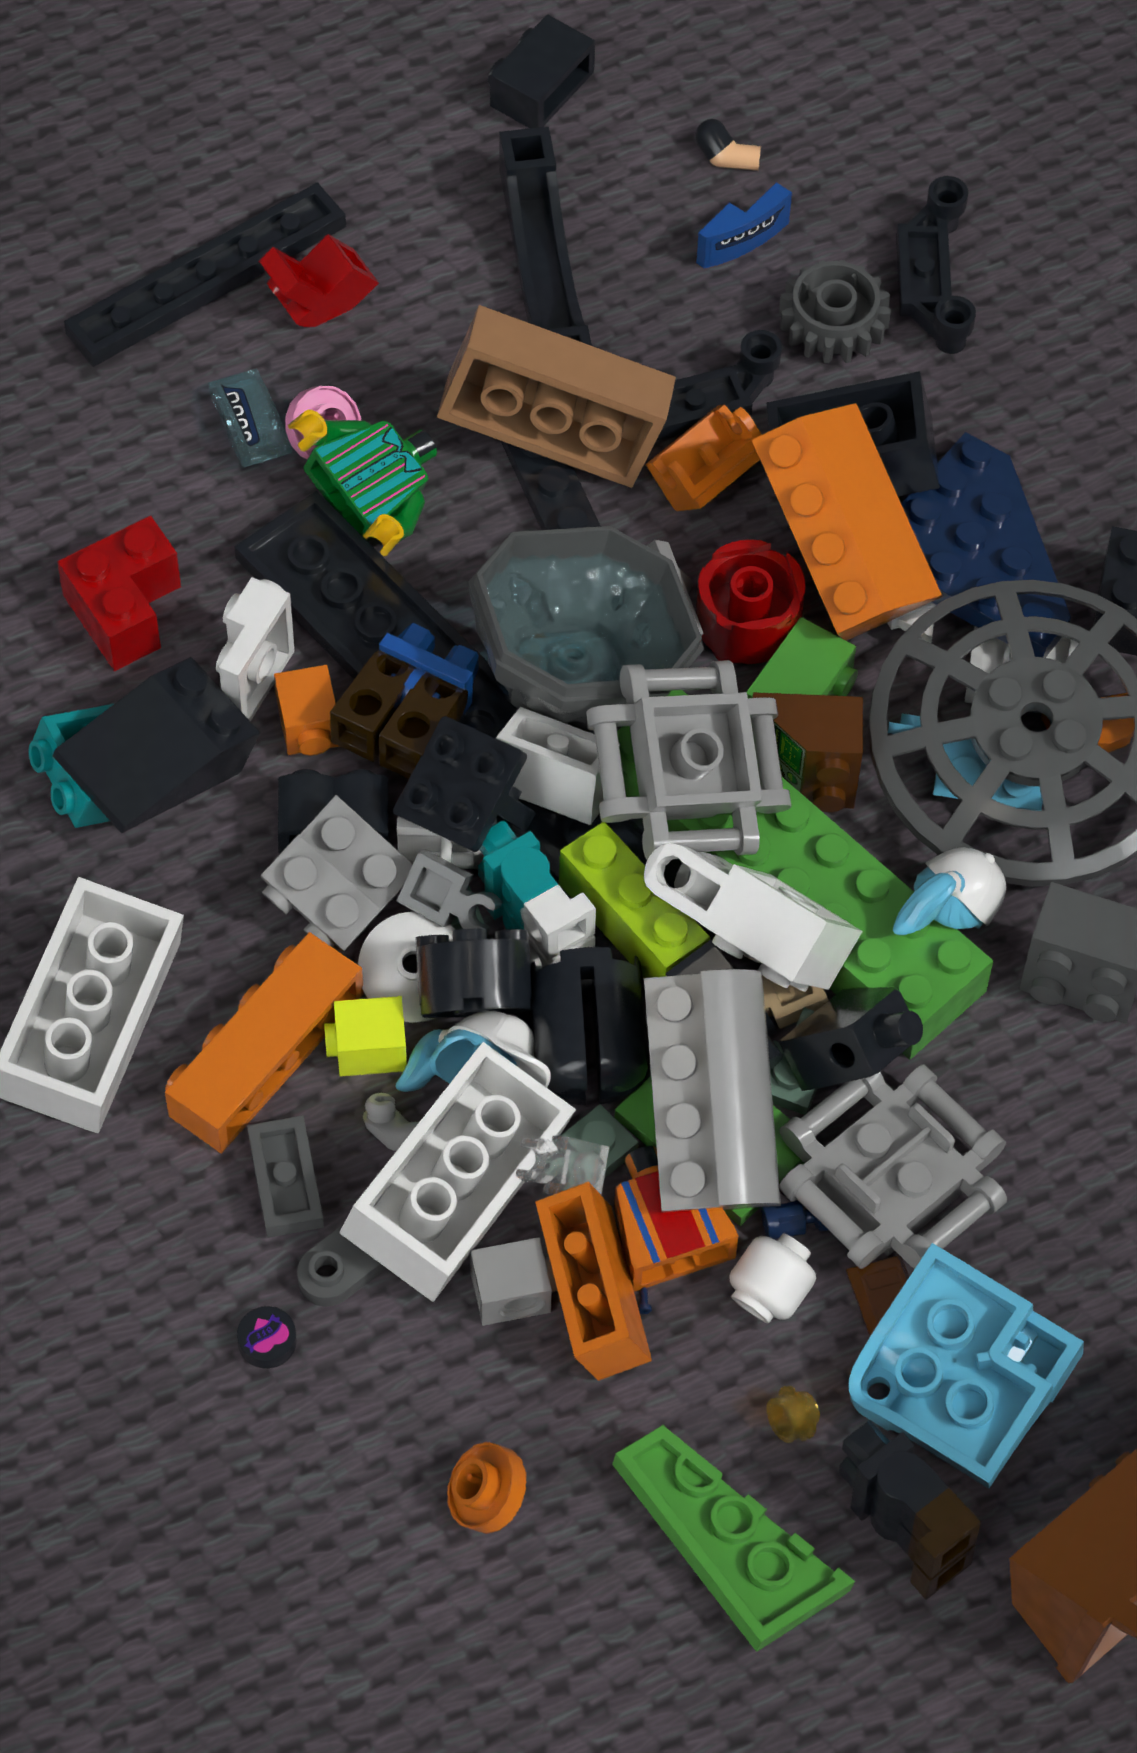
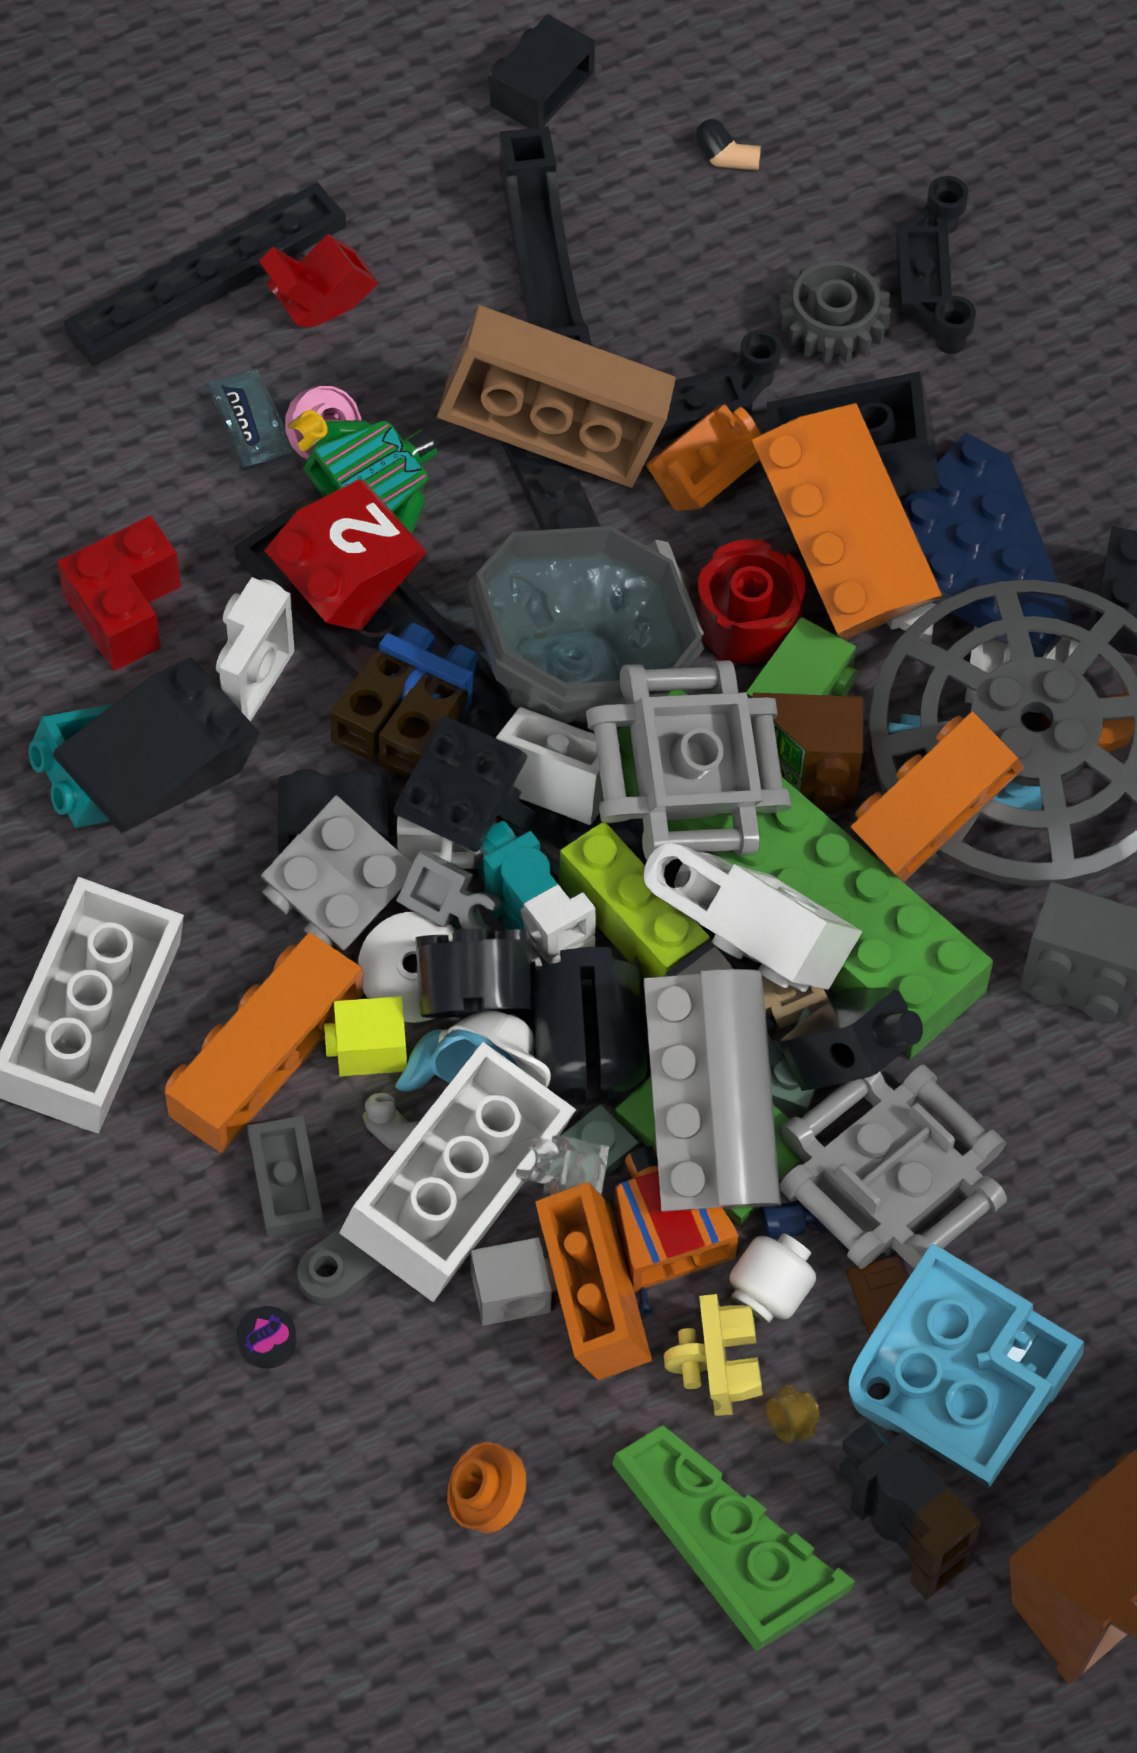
orange brick [274,665,339,756] -> none
blue slope [696,182,792,268] -> none
hair [893,847,1006,935] -> none
none -> red slope [264,479,427,631]
none -> light yellow hips [664,1294,763,1416]
none -> orange brick [850,711,1025,882]

